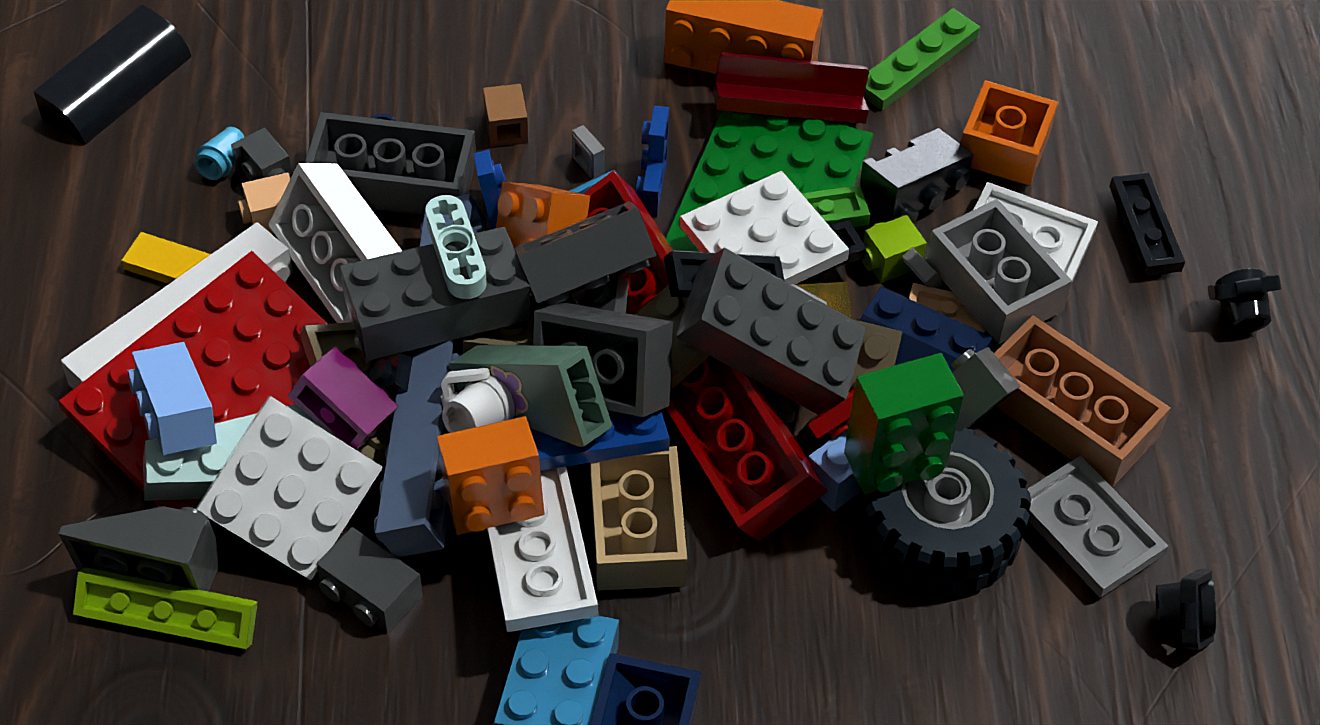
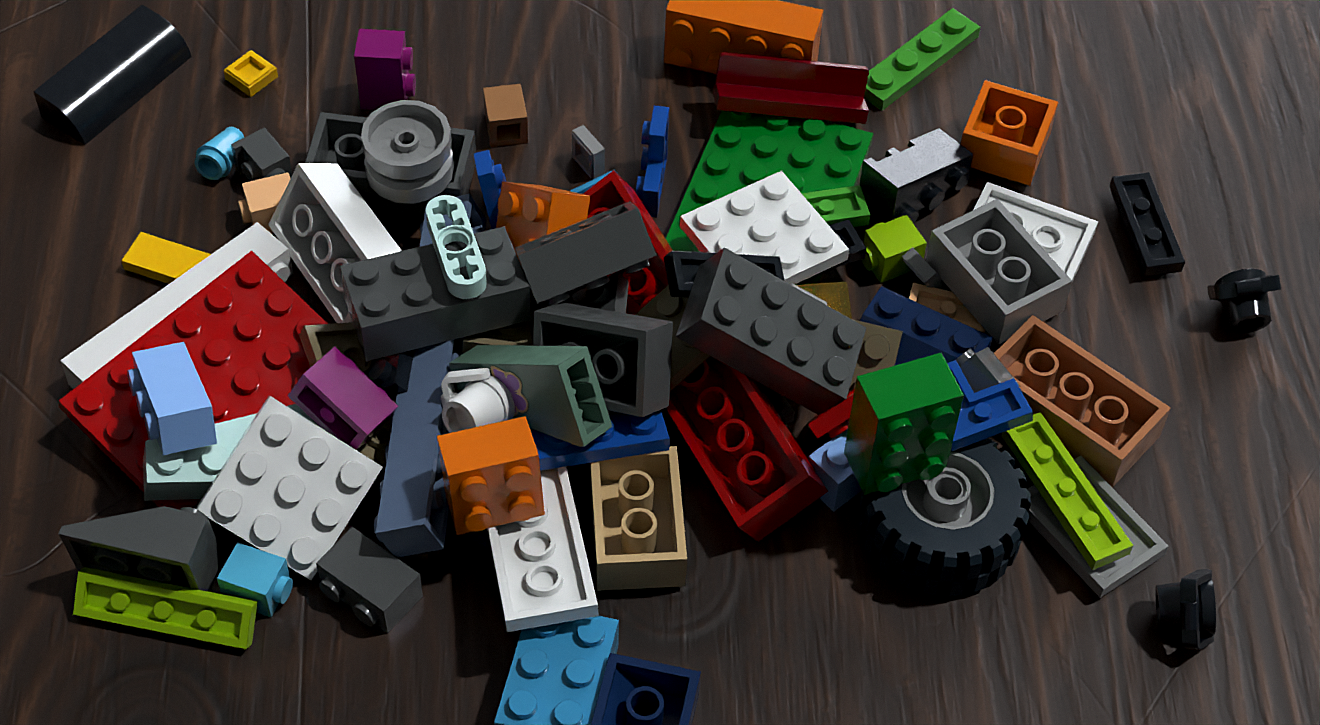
none -> medium azure brick [217,542,293,618]
none -> yellow tile [223,50,278,97]
none -> magenta brick [354,29,416,110]
none -> light grey wheel [361,100,454,204]
none -> blue plate [947,360,1033,451]
none -> lime plate [1001,412,1134,570]

